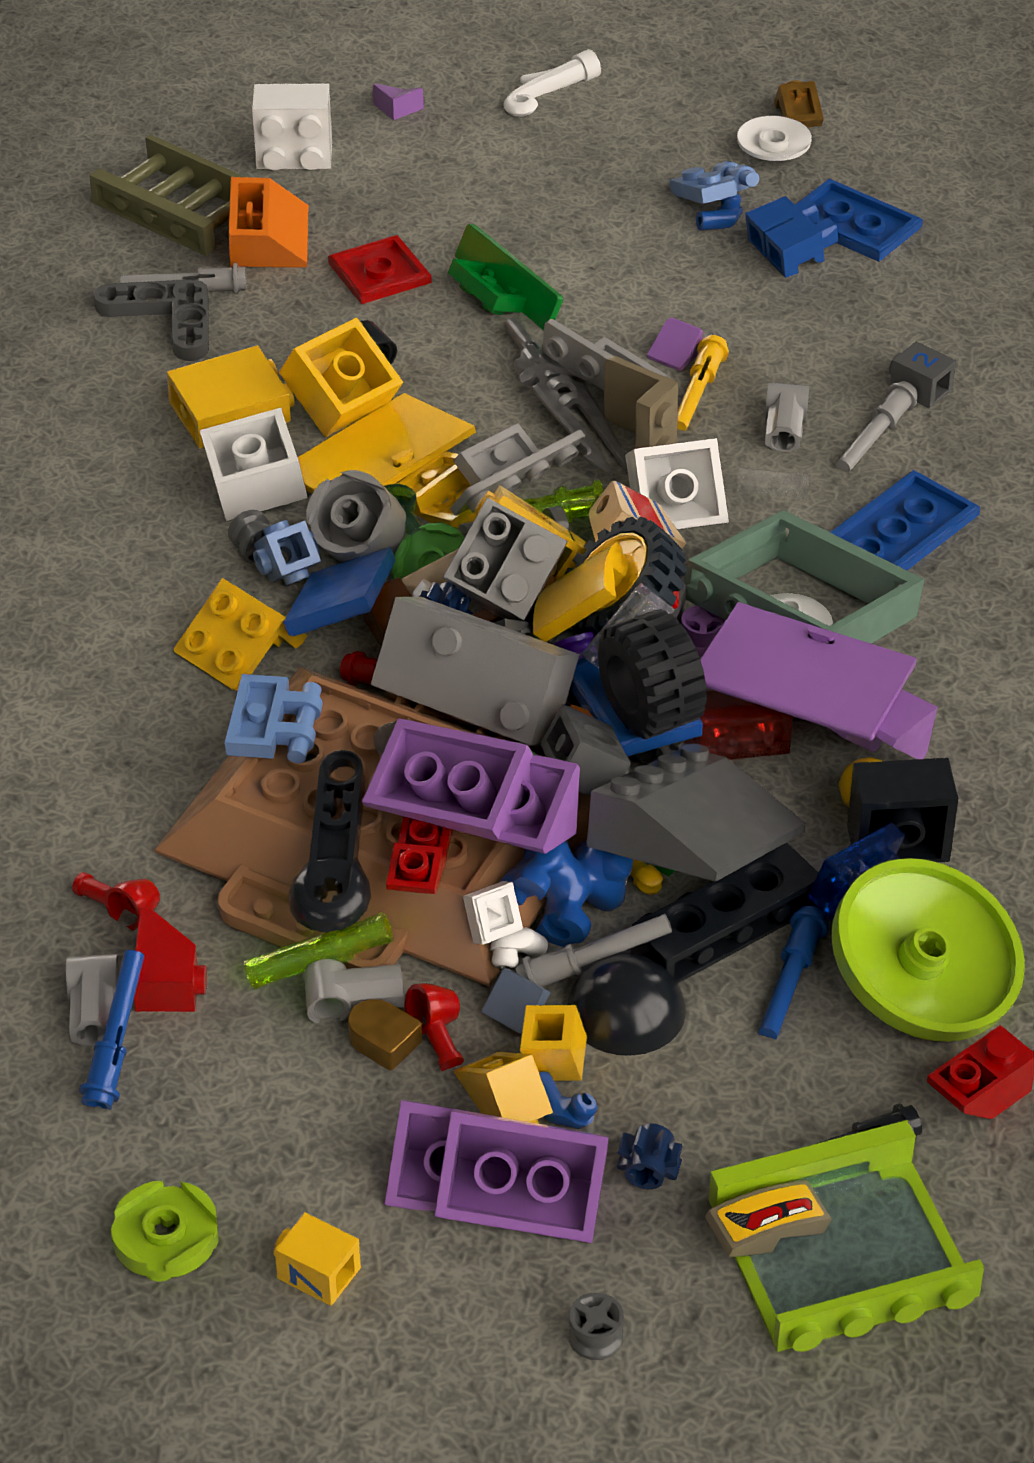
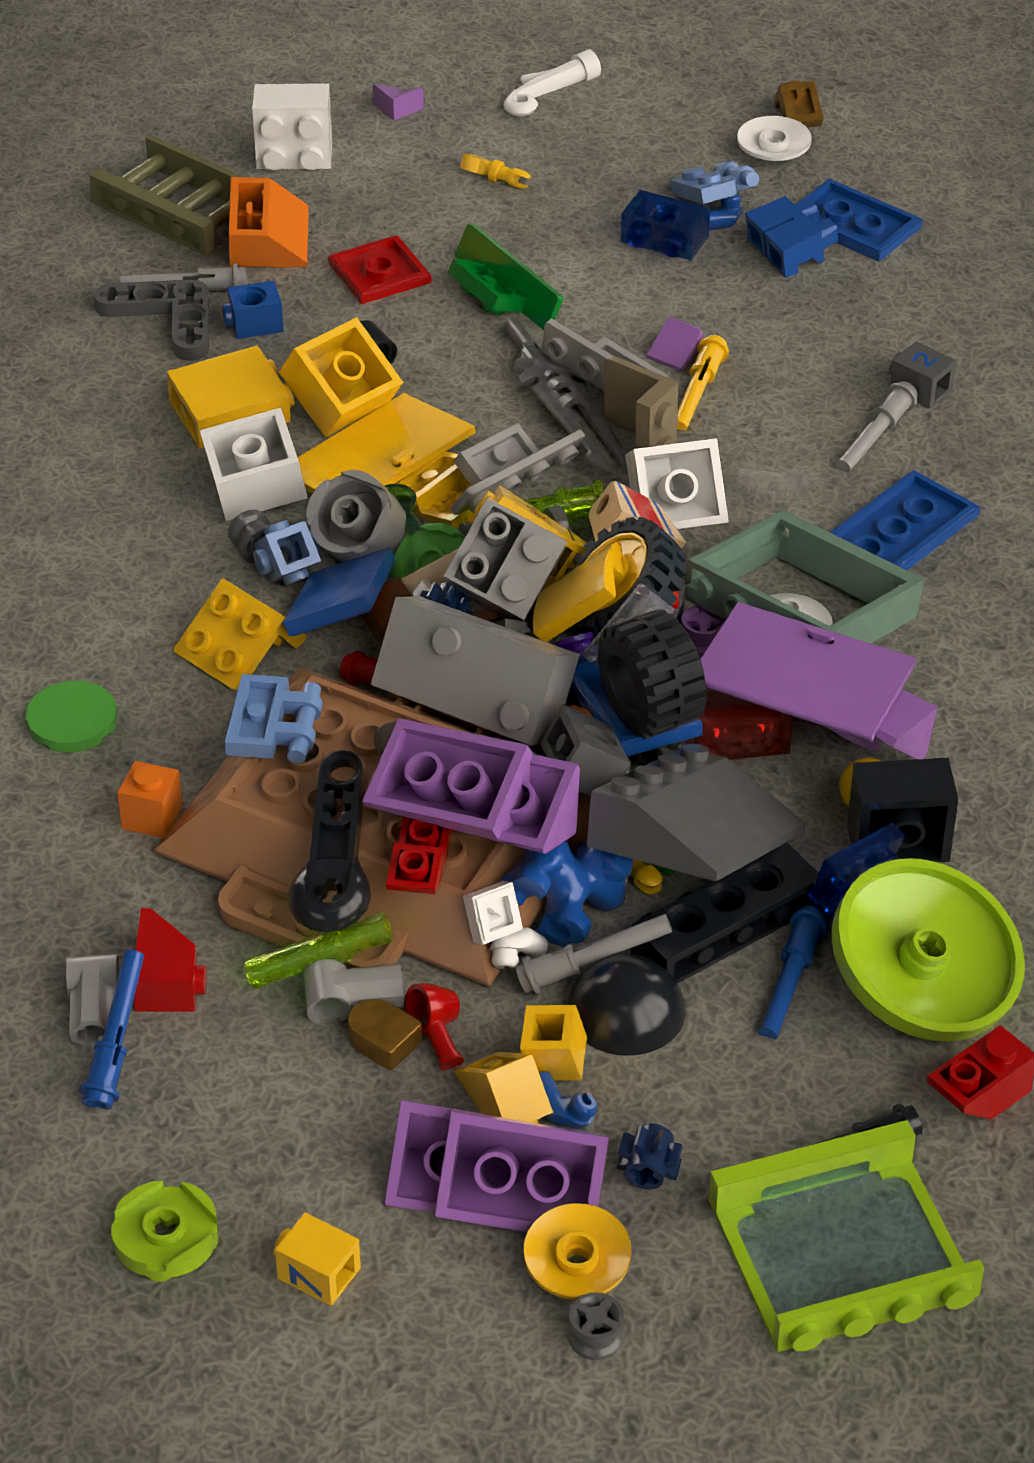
red bar [72,872,160,931] -> none
sand blue tile [481,968,551,1035] -> none
slope [705,1180,832,1257] -> none
light grey piece [765,382,809,452] -> none
none -> bright green tile [26,681,118,752]
none -> orange brick [117,761,183,838]
none -> blue brick [222,281,284,339]
none -> yellow piece [460,153,531,189]
none -> yellow dish [524,1203,631,1300]
none -> clear blue brick [621,190,710,261]

